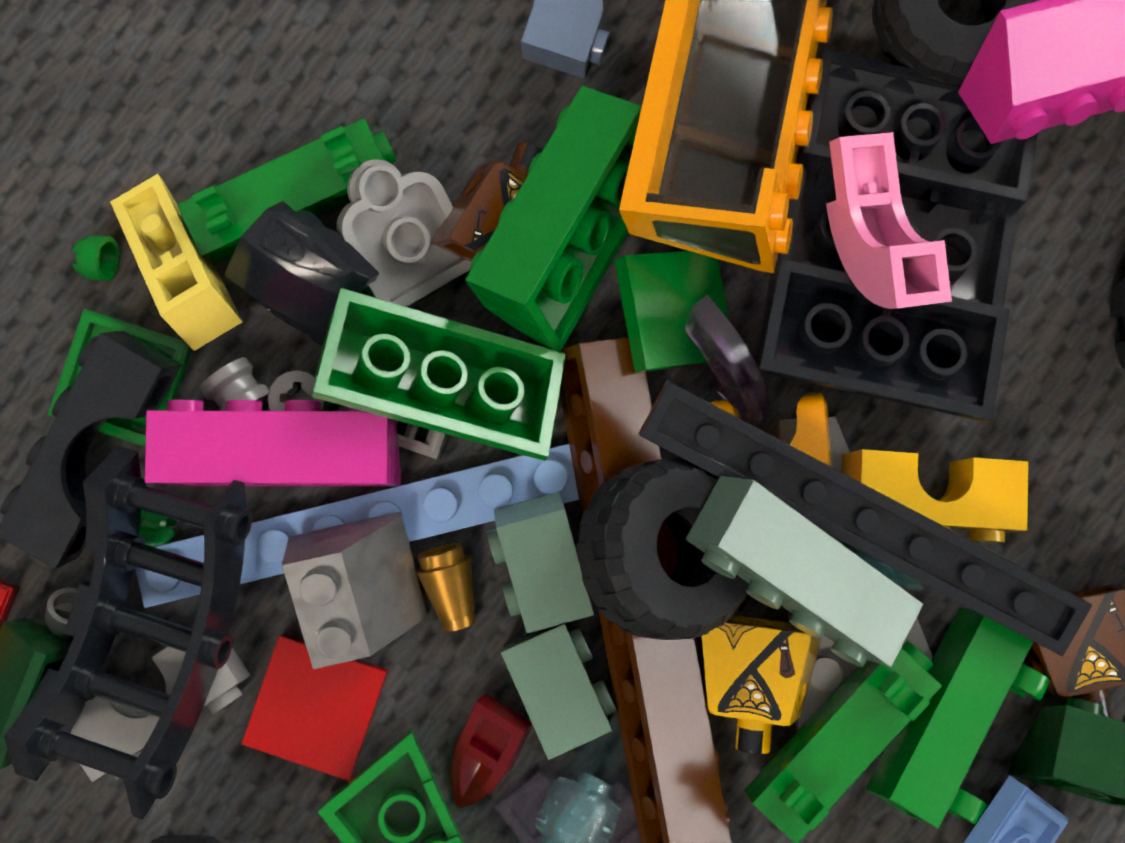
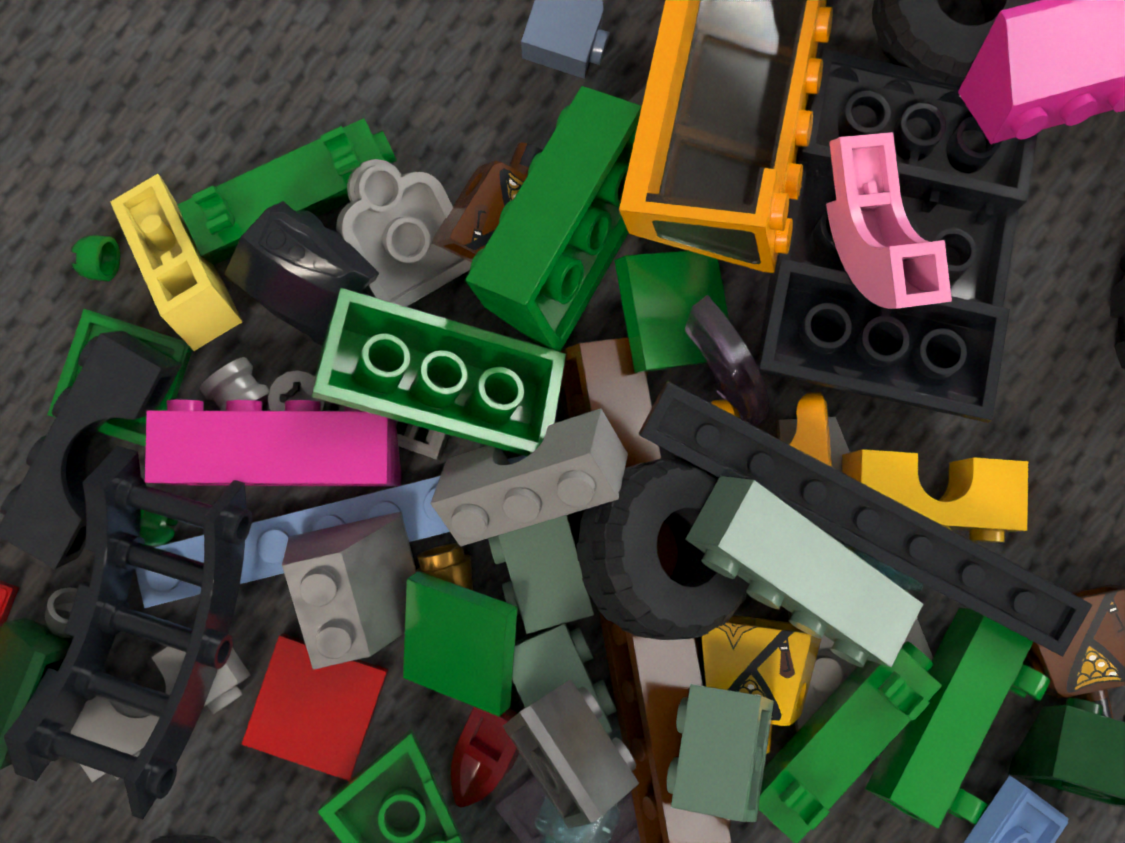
none -> green tile [403,571,517,717]
none -> light grey arch [430,408,628,546]
none -> flat silver slope [503,679,639,829]
none -> sand green brick [667,684,774,822]

